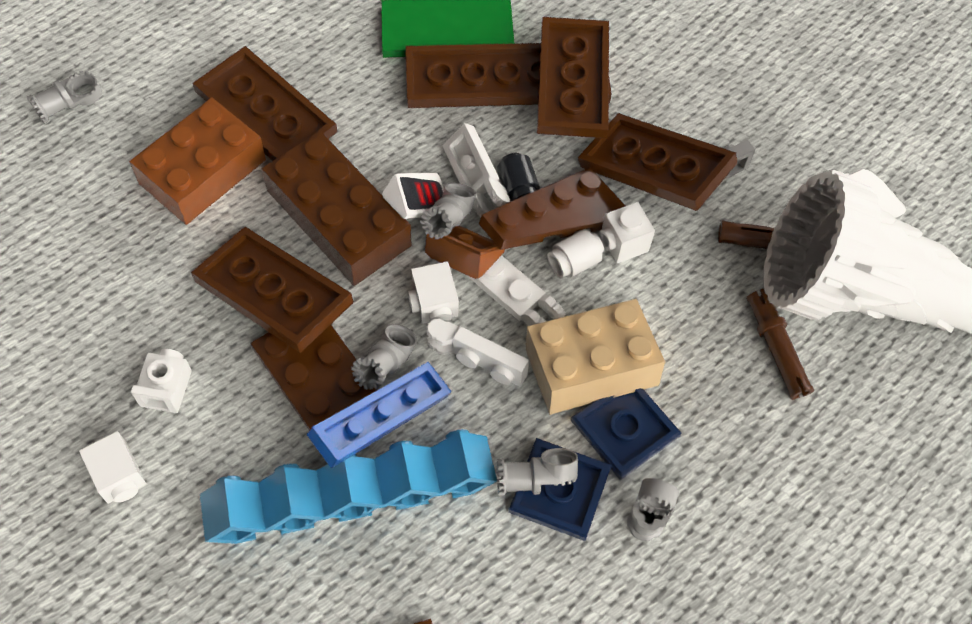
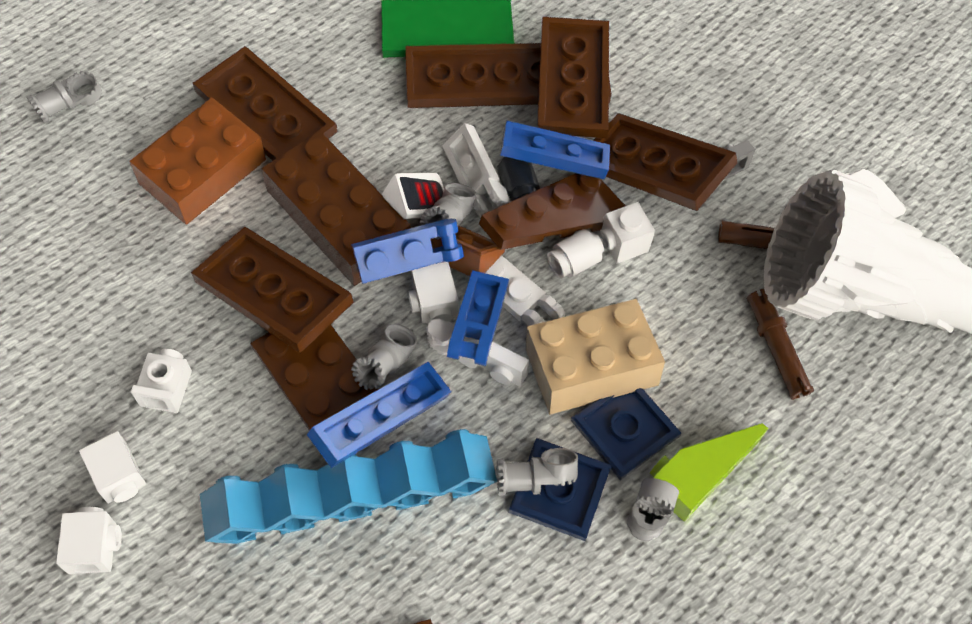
none -> white brick [56,507,121,574]
none -> plate [351,218,464,284]
none -> blue plate [447,270,509,366]
none -> blue plate [500,121,610,180]
none -> lime slope [649,423,769,522]

